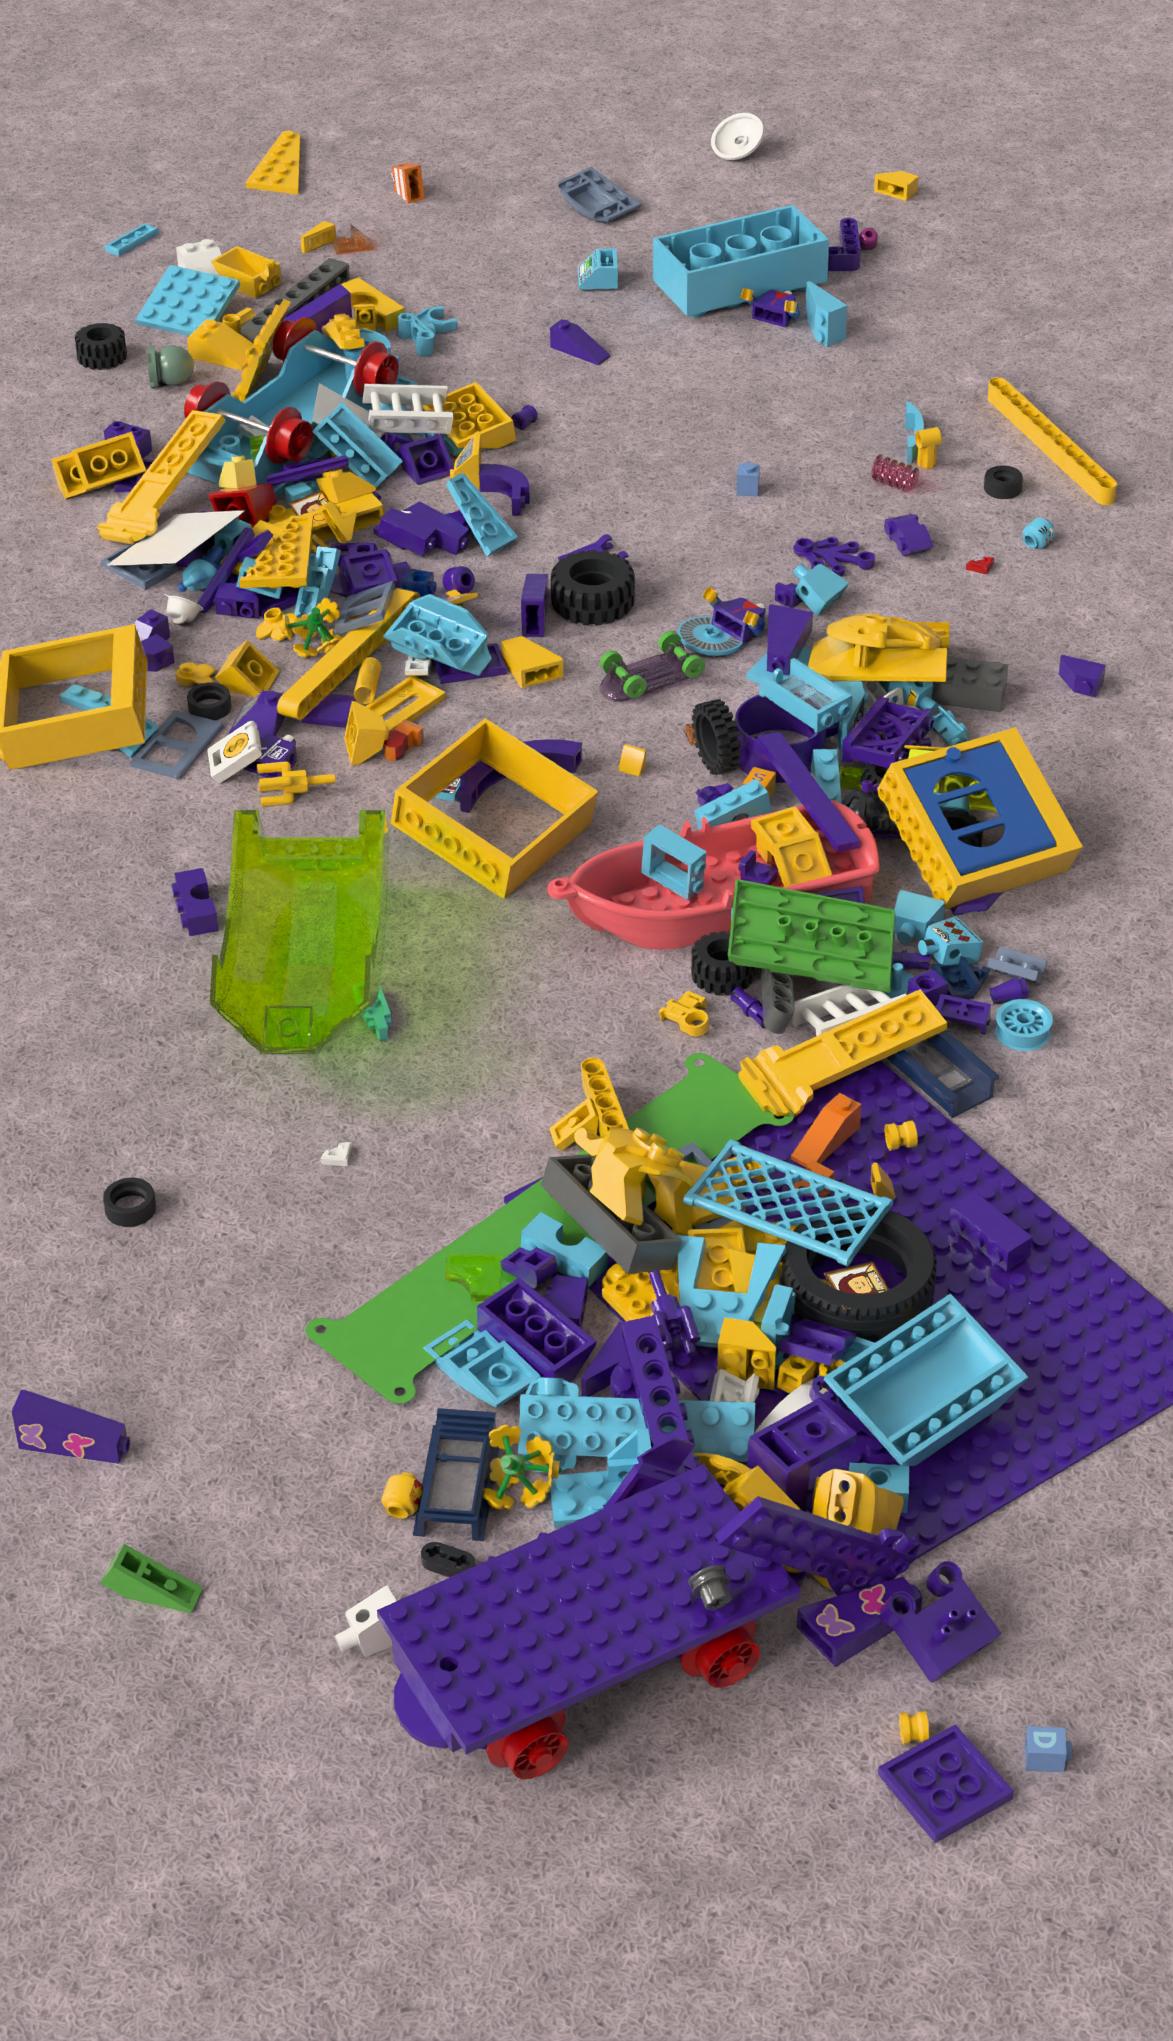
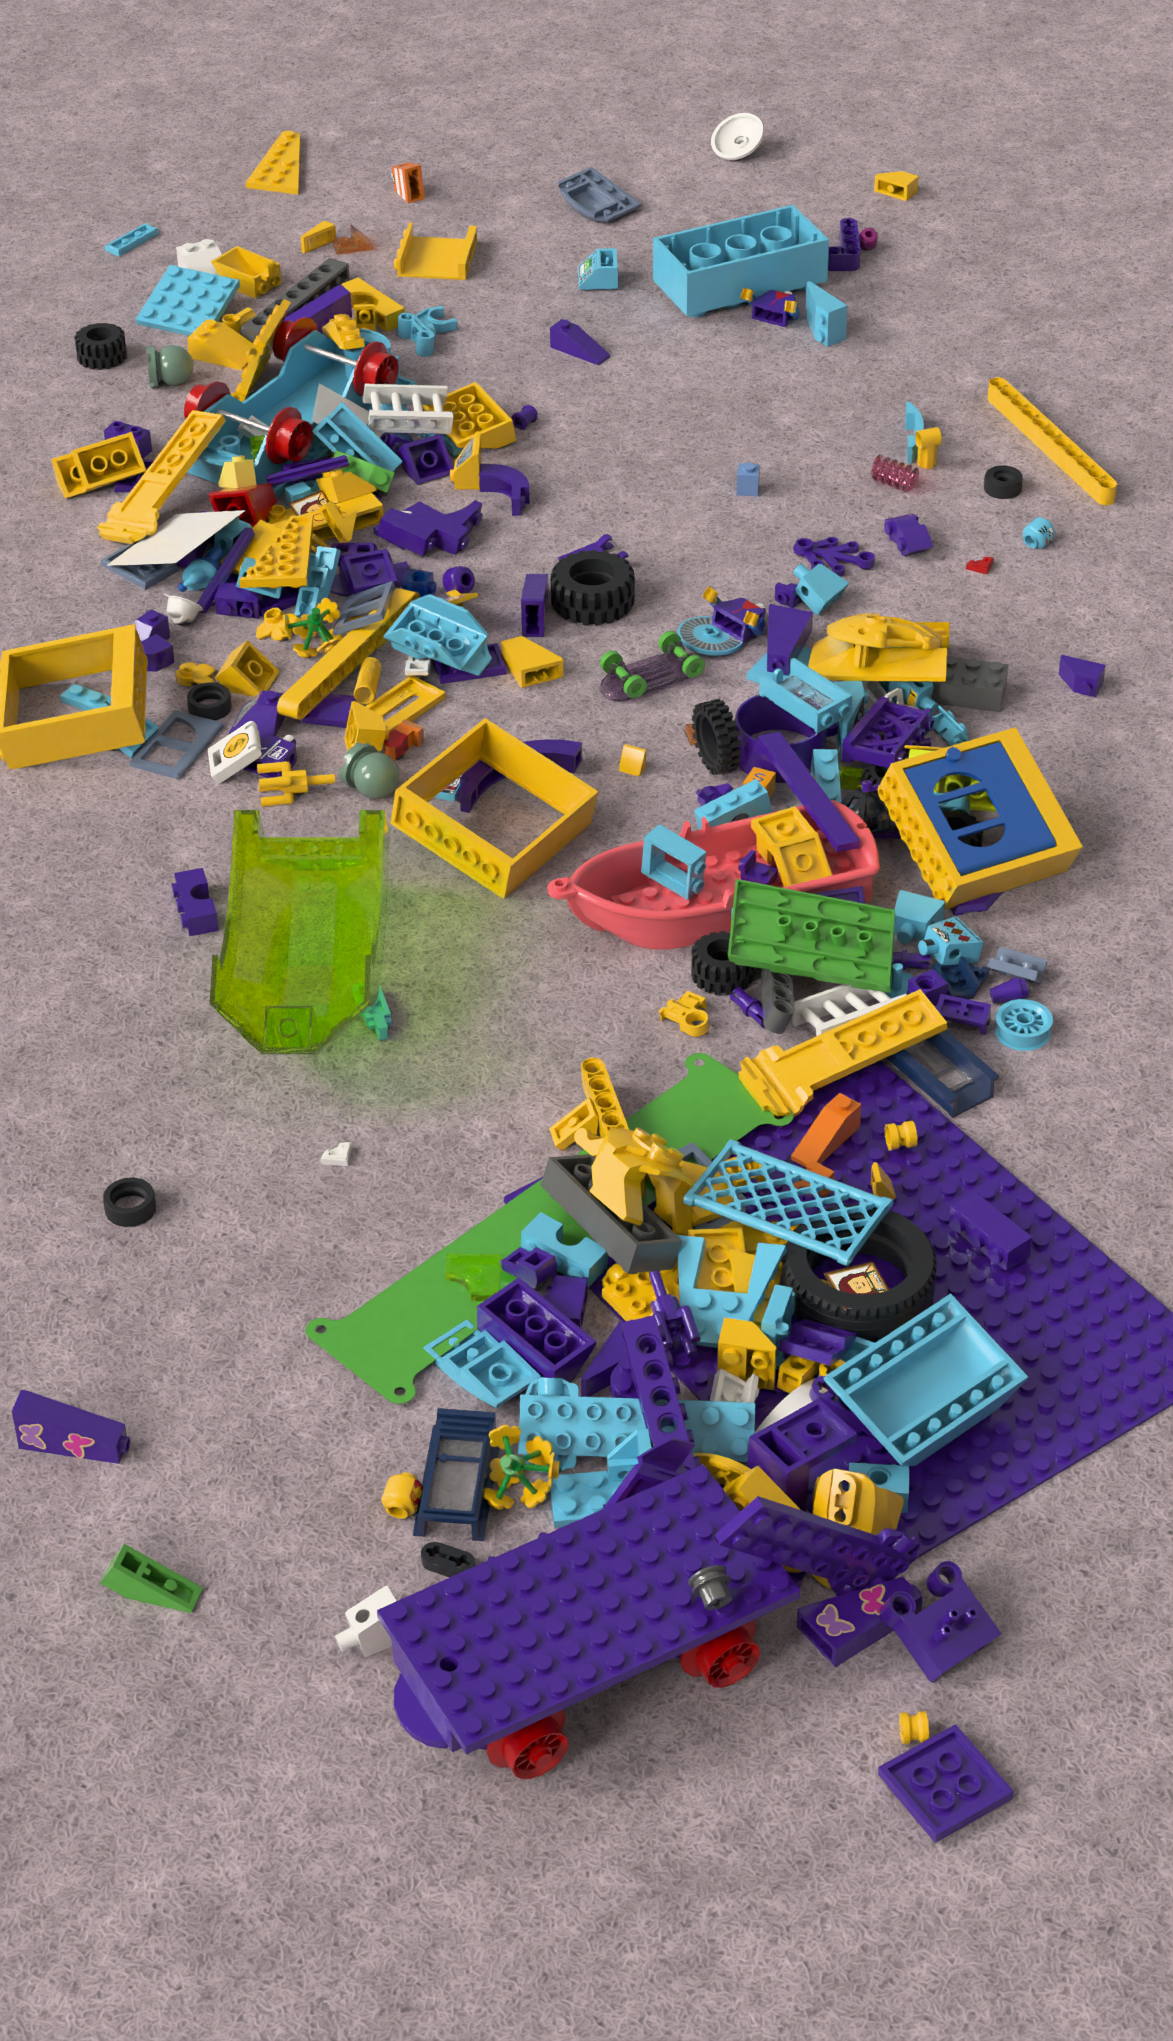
dark purple tile [237,530,274,563] -> none
medium azure wing [446,473,518,557] -> none
medium blue brick [1025,1726,1072,1772] -> none
none -> bright green slope [333,450,395,493]
none -> sand green tile [339,742,400,799]
none -> yellow panel [394,222,478,280]

